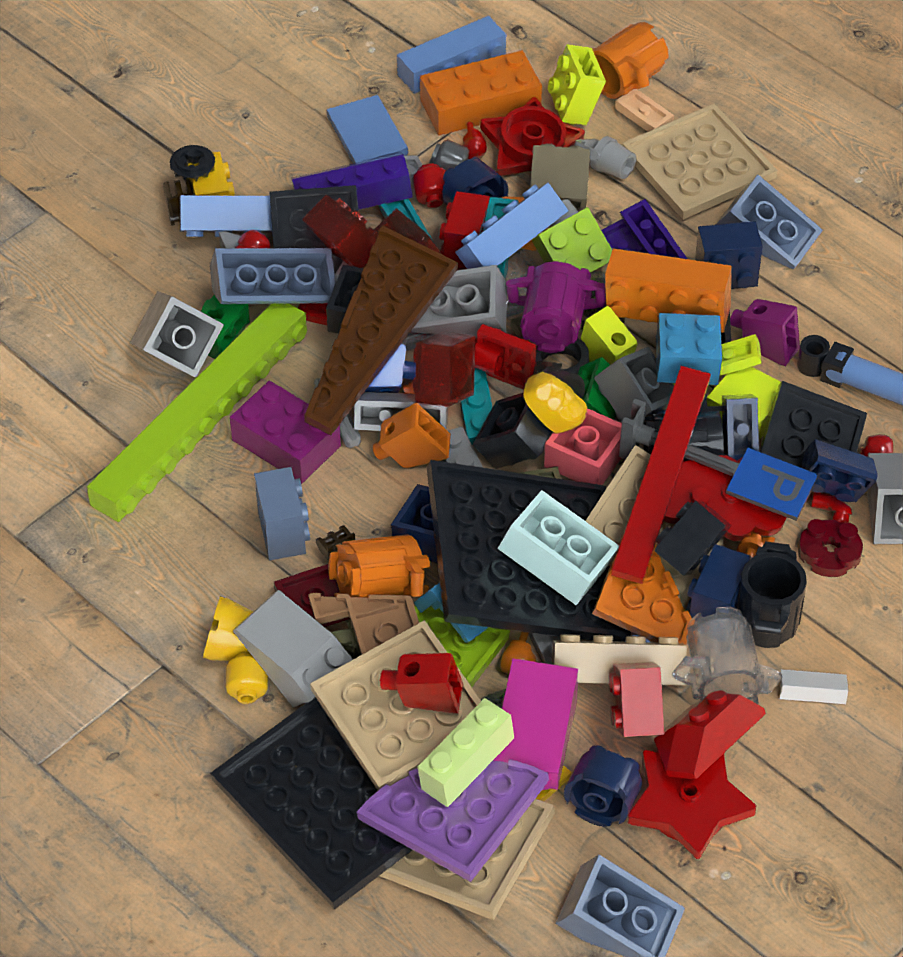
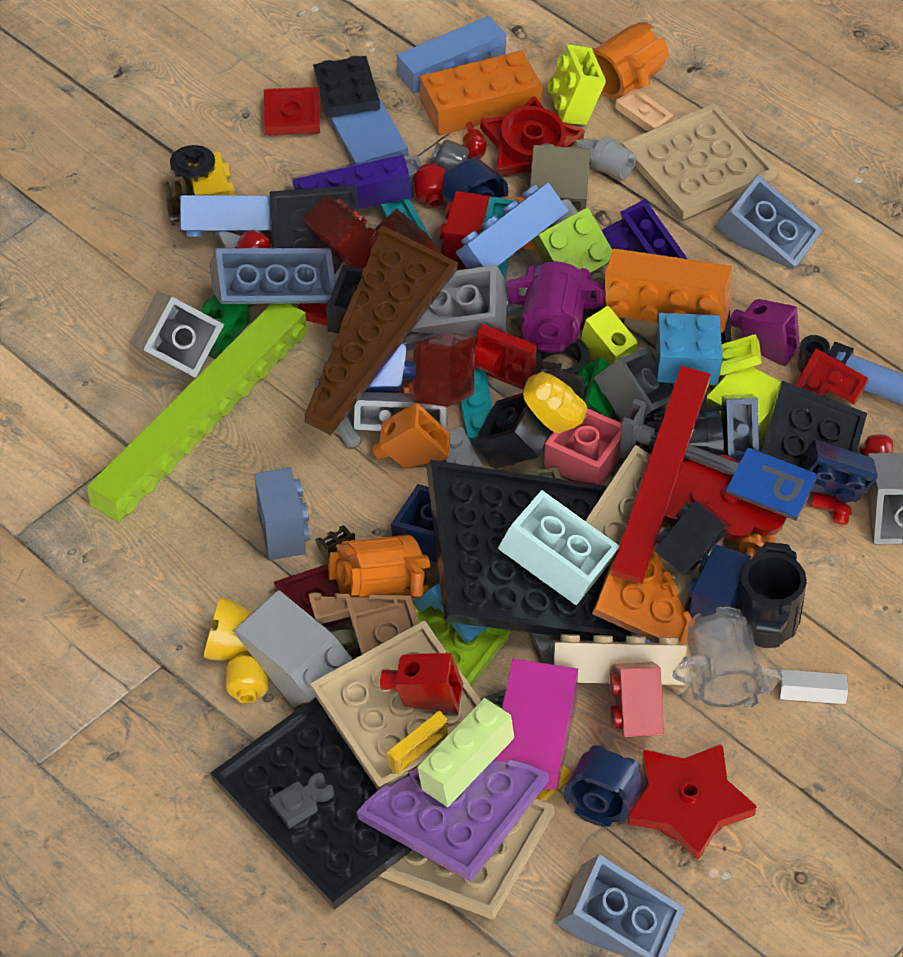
magenta brick [230,380,341,484] -> none
orange piece [500,632,537,675] -> none
red wedge [654,690,766,780] -> none
dark blue brick [695,221,763,289] -> none
dark red plate [798,519,863,577] -> none
none -> red plate [264,87,320,135]
none -> dark grey plate [269,773,335,829]
none -> black plate [313,56,380,118]
none -> yellow tile [387,711,448,775]
none -> red plate [795,349,870,405]

